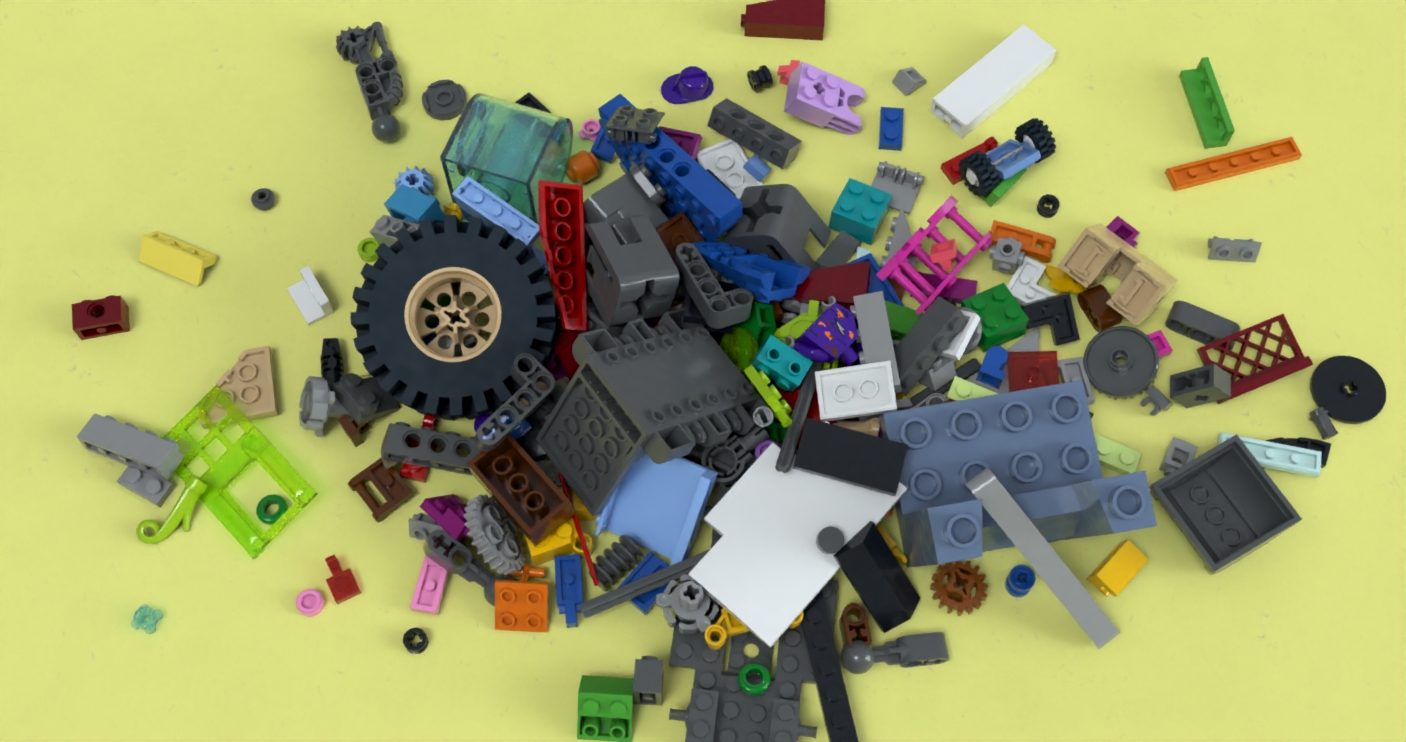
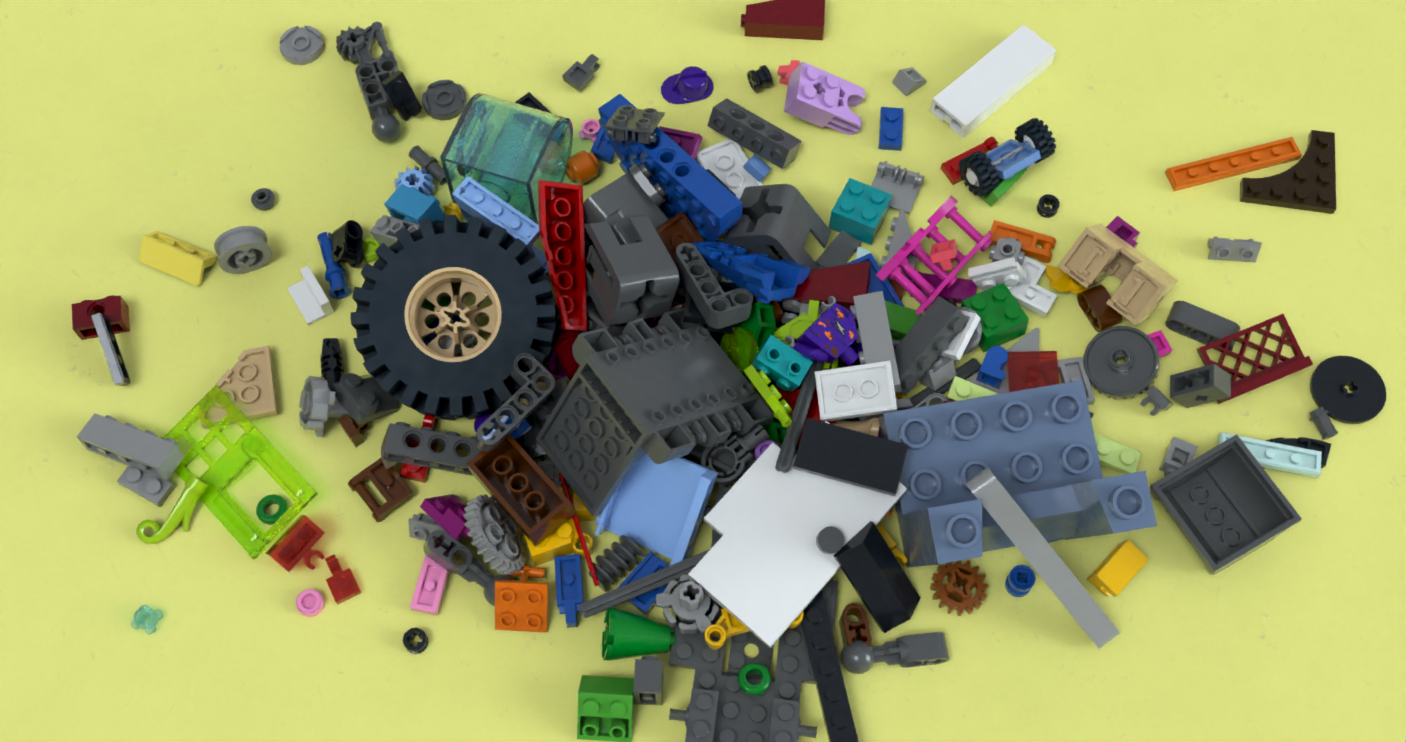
hinge [753,406,774,427] -> none
black plate [1021,292,1080,346] -> none
bright green fence [1179,57,1235,149] -> none
none -> tile [91,313,131,386]
none -> light grey wheel [214,226,272,274]
none -> clear red brick [266,514,325,572]
none -> light grey tile [279,25,324,65]
none -> blue pin [317,232,351,299]
none -> black piece [332,220,364,268]
none -> black hinge [381,70,422,121]
none -> dark grey pin [409,145,451,185]
none -> dark grey plate [562,54,600,92]
none -> green cone [602,607,675,661]
none -> white plate [968,257,1027,291]
none -> dark brown plate [1240,130,1336,214]

